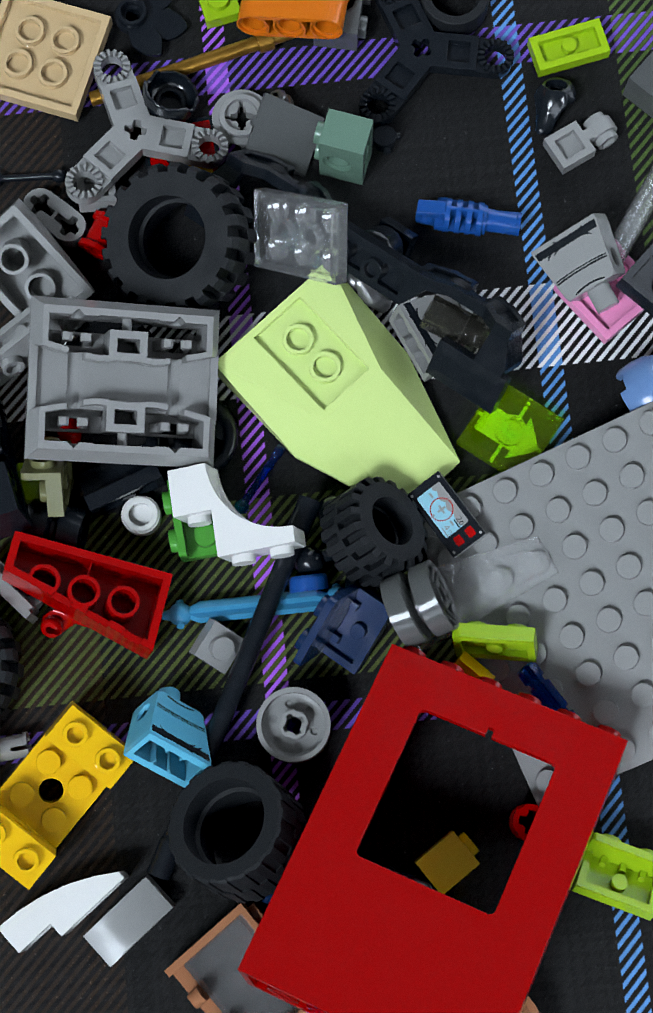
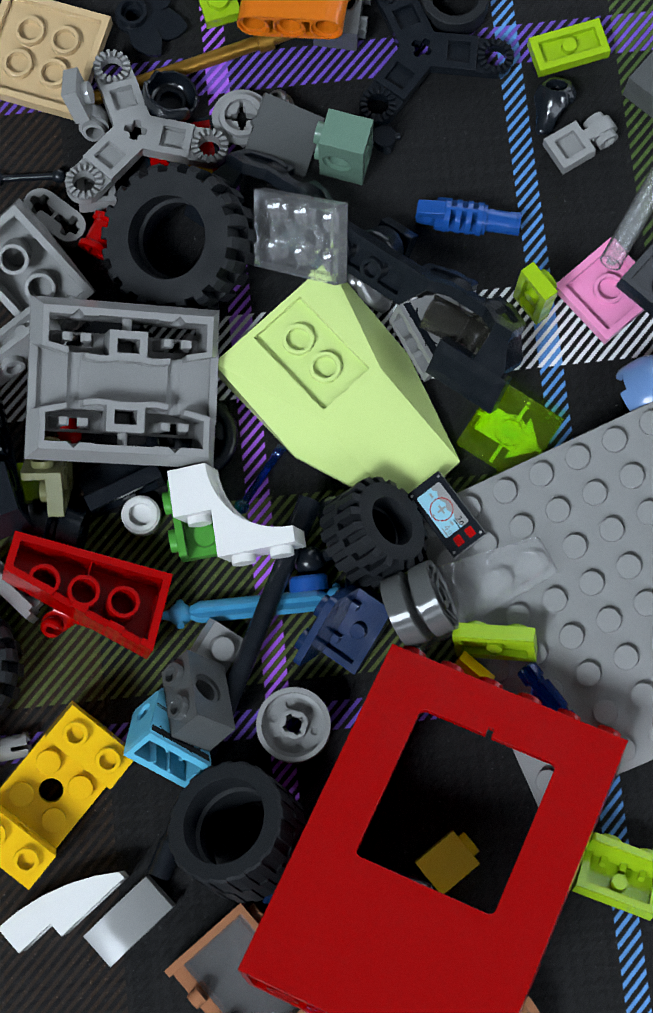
red bush [509,804,539,840] -> none
light grey torso [531,213,625,314] -> none
none -> light grey plate [61,67,109,142]
none -> dark grey brick [161,650,236,751]
none -> lime plate [513,262,558,325]

